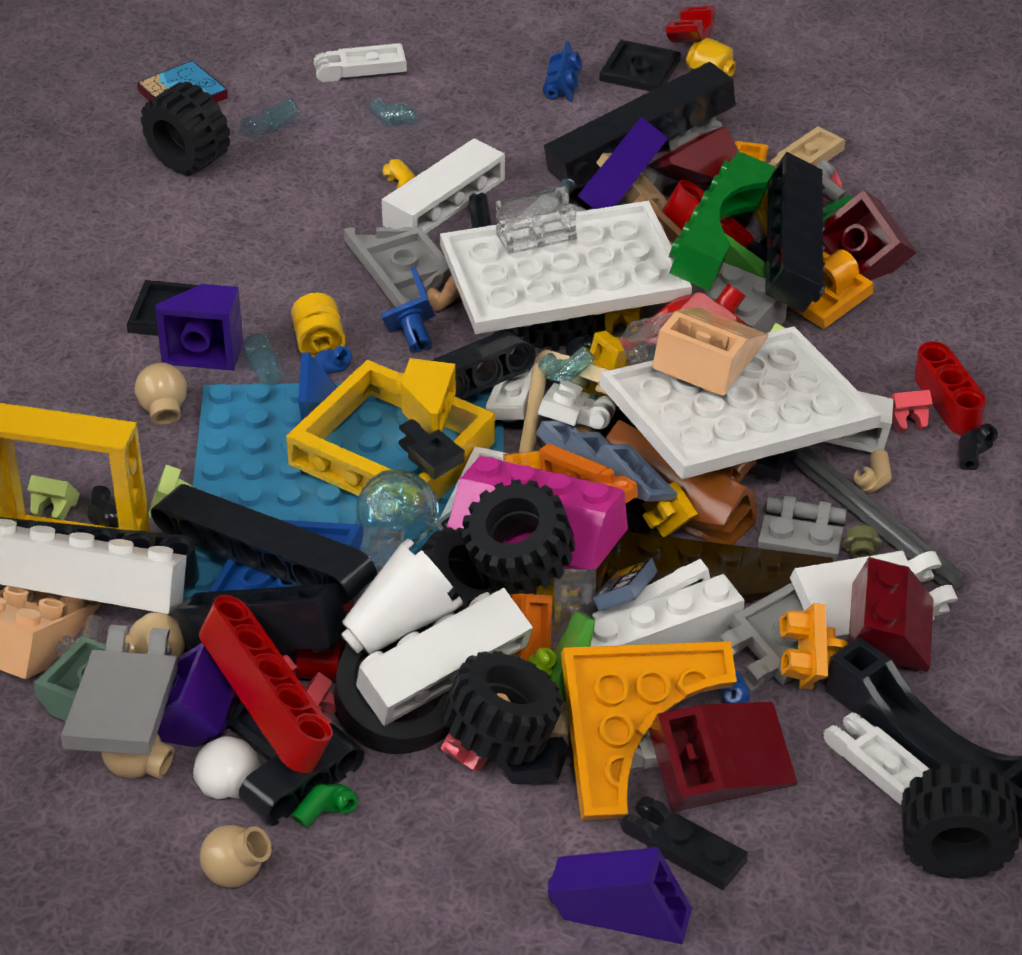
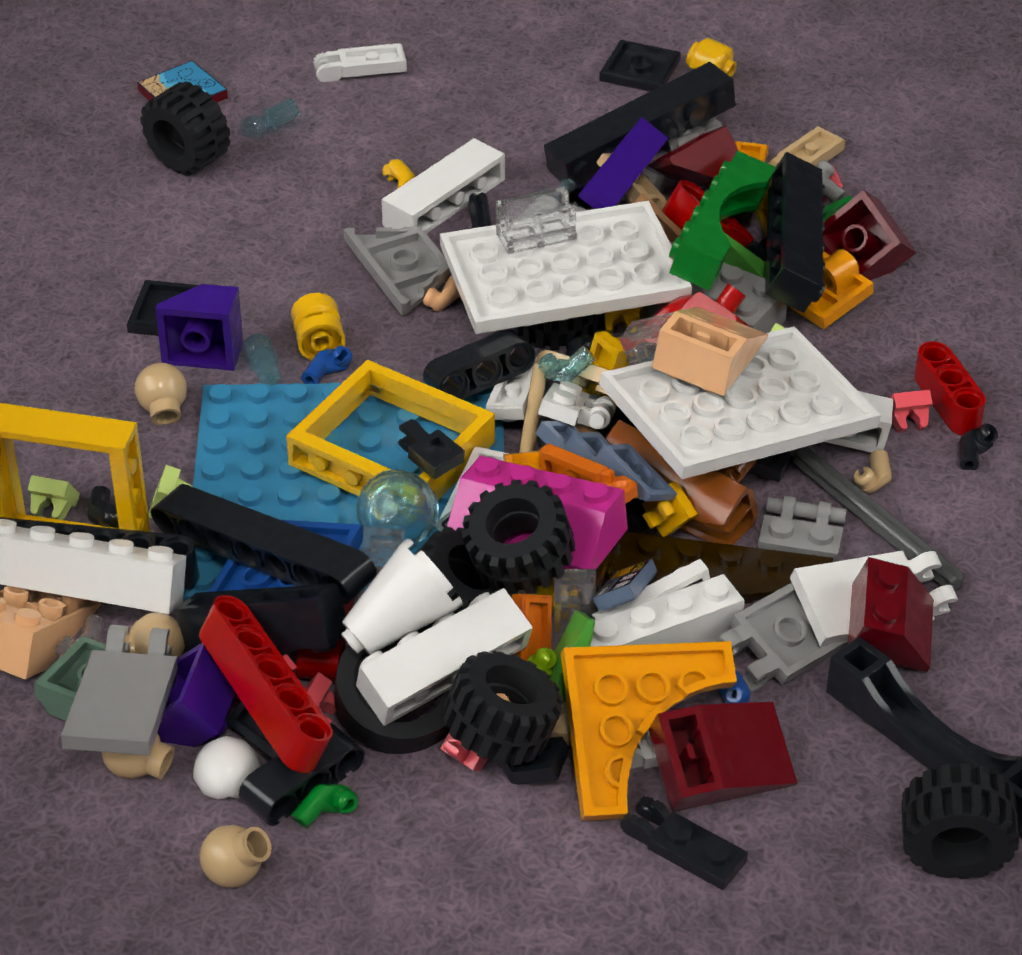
blue slope [298,352,337,420] -> none
clear light blue arm [369,97,416,126] -> none
blue bracket [381,267,435,353] -> none
yellow slope [395,358,456,434] -> none
blue hinge [543,40,582,102] -> none
dark purple slope [548,847,692,944] -> none
red slope [666,5,716,44] -> none
light orange hips [779,603,848,690] -> none
white hinge [823,712,929,806] -> none
olive plate [842,525,883,559] -> none

